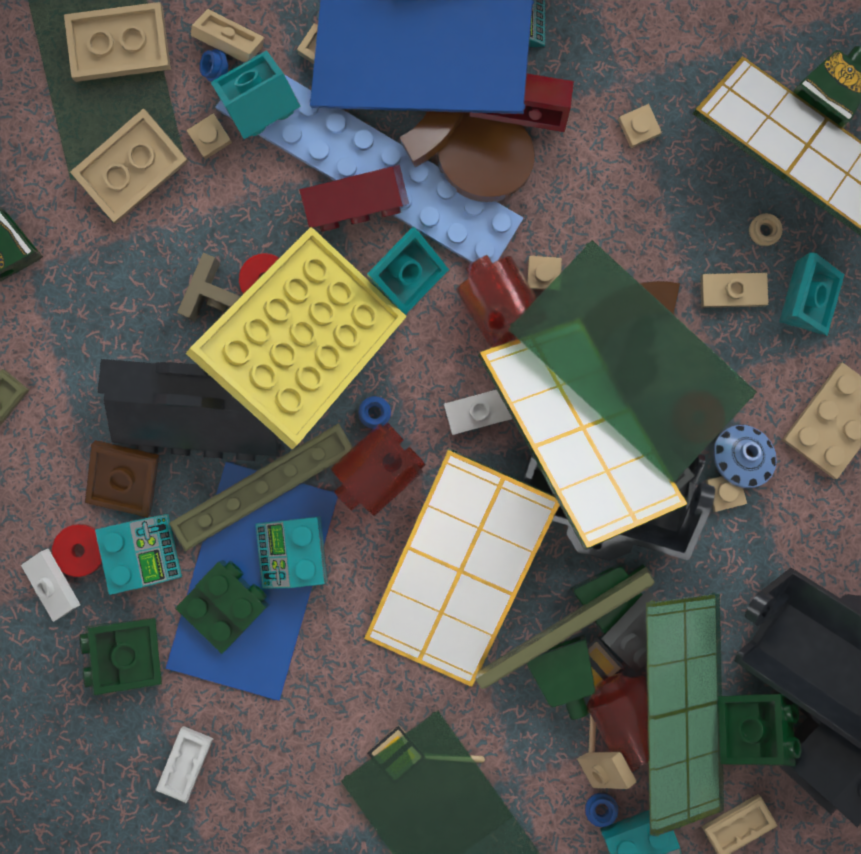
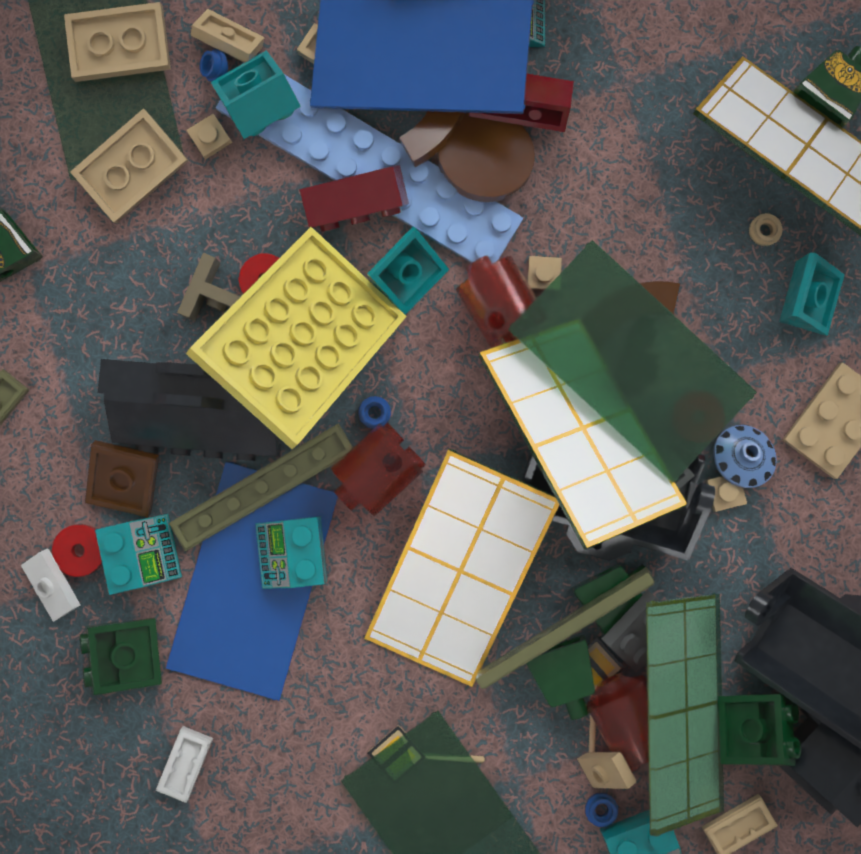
dark green plate [175,560,269,654] -> none
white plate [444,389,515,435] -> none
tan plate [618,104,662,148] -> none
tan plate [700,273,768,308] -> none

